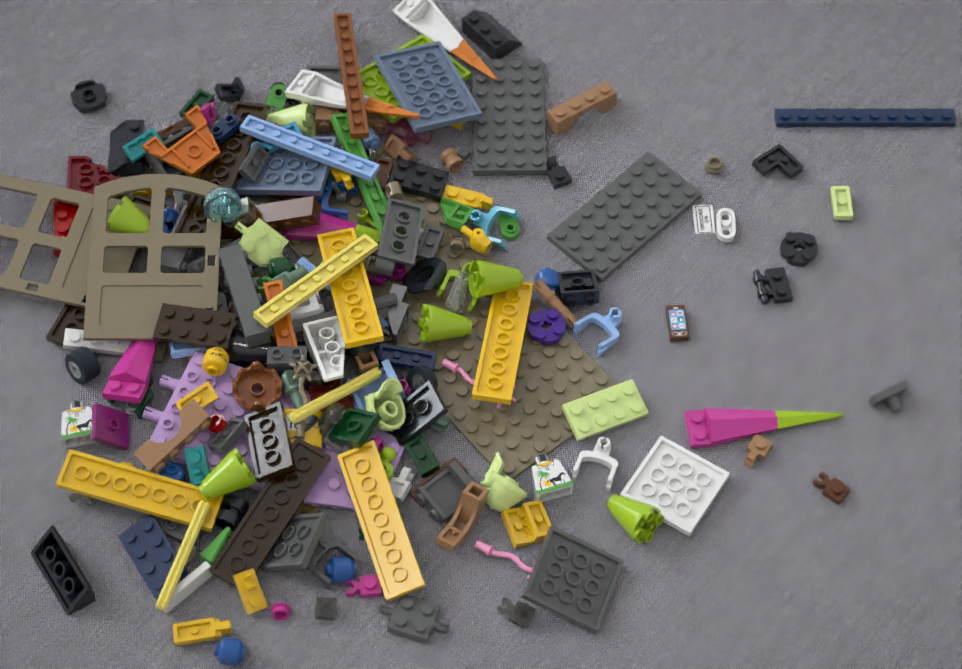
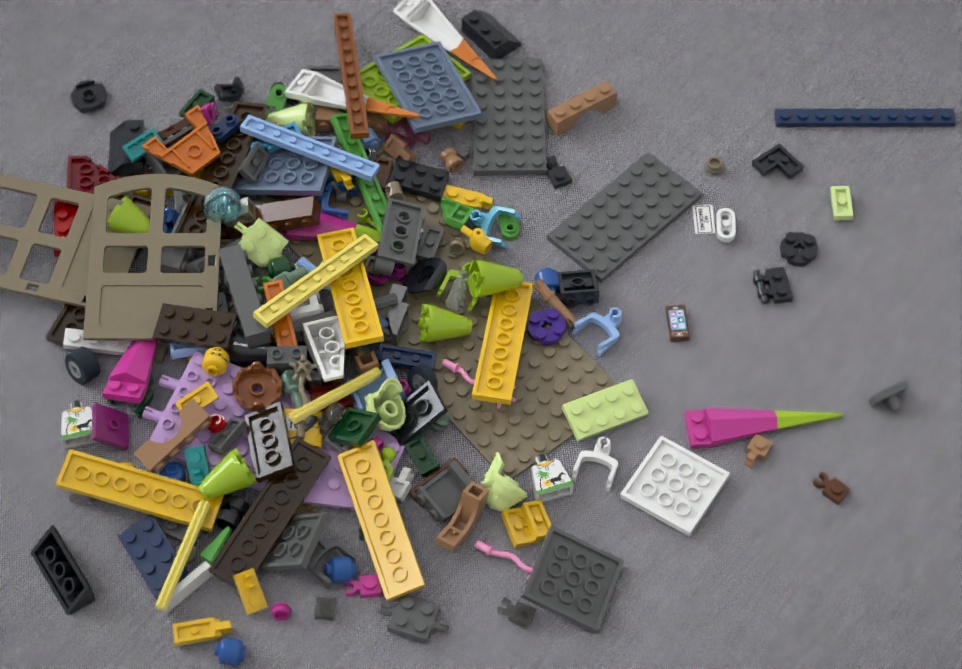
lime cone [607,494,664,543] -> none

